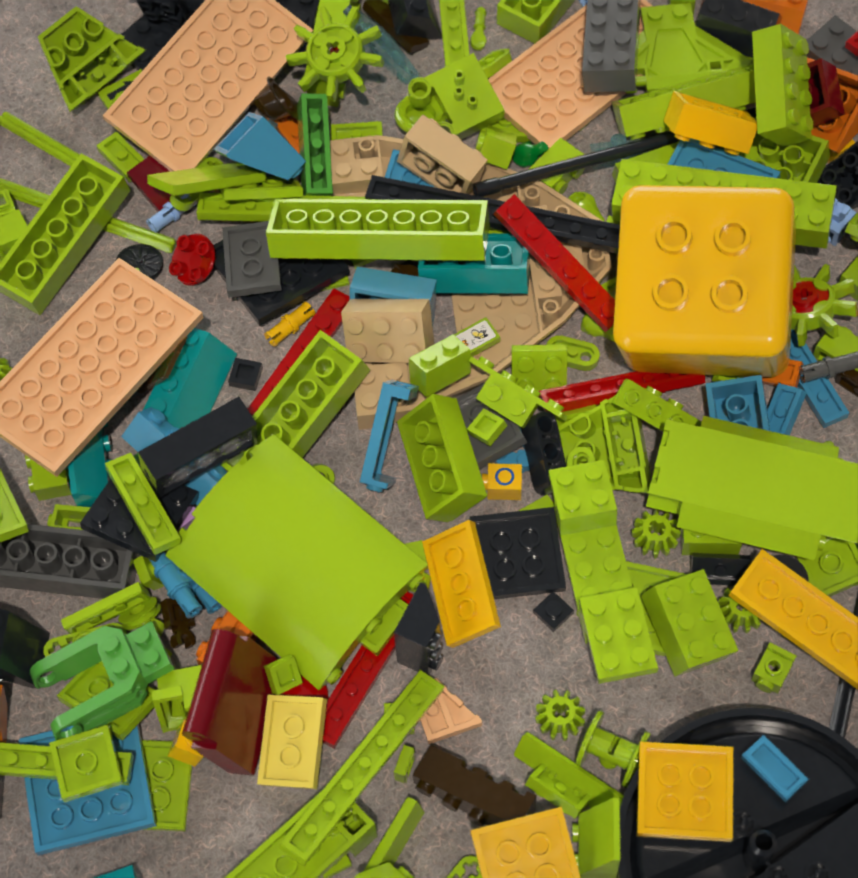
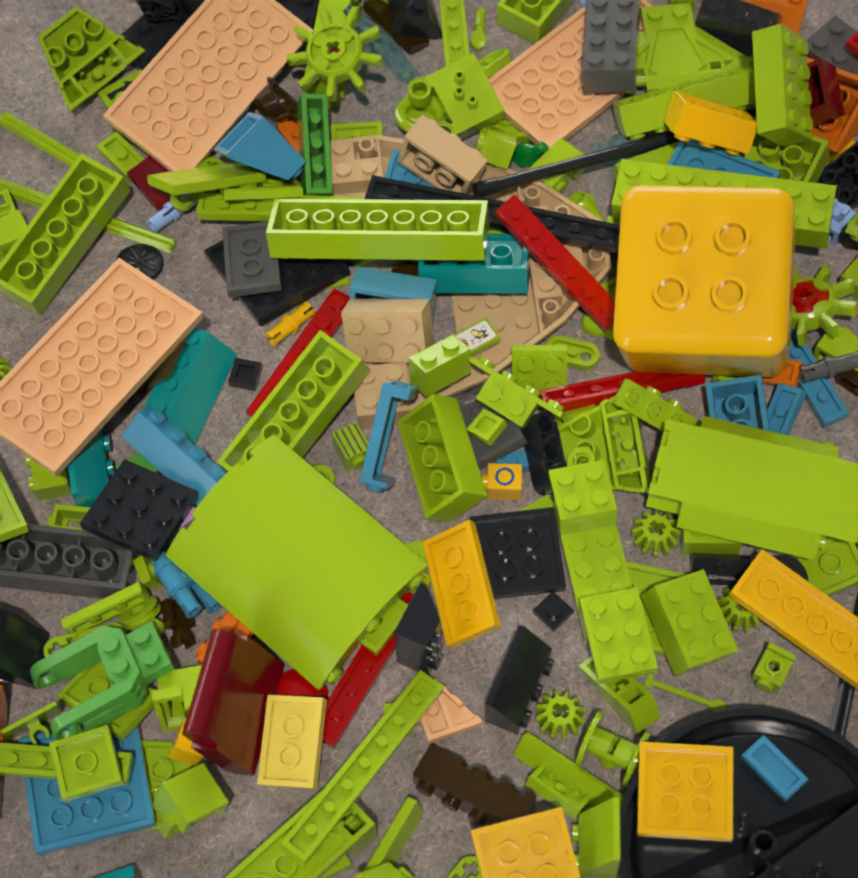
lime plate [105,452,181,555] -> none
black brick [138,396,257,499] -> none
red dish [169,234,215,286] -> none
lime plate [264,654,303,695] -> none
lime tile [394,745,415,783] -> none
none -> lime piece [1,701,62,745]
none -> lime plate [153,763,229,839]
none -> lime brick [332,422,369,471]
none -> black slope [485,625,555,735]
none -> lime slope [578,656,661,734]
none -> lime piece [644,674,726,713]

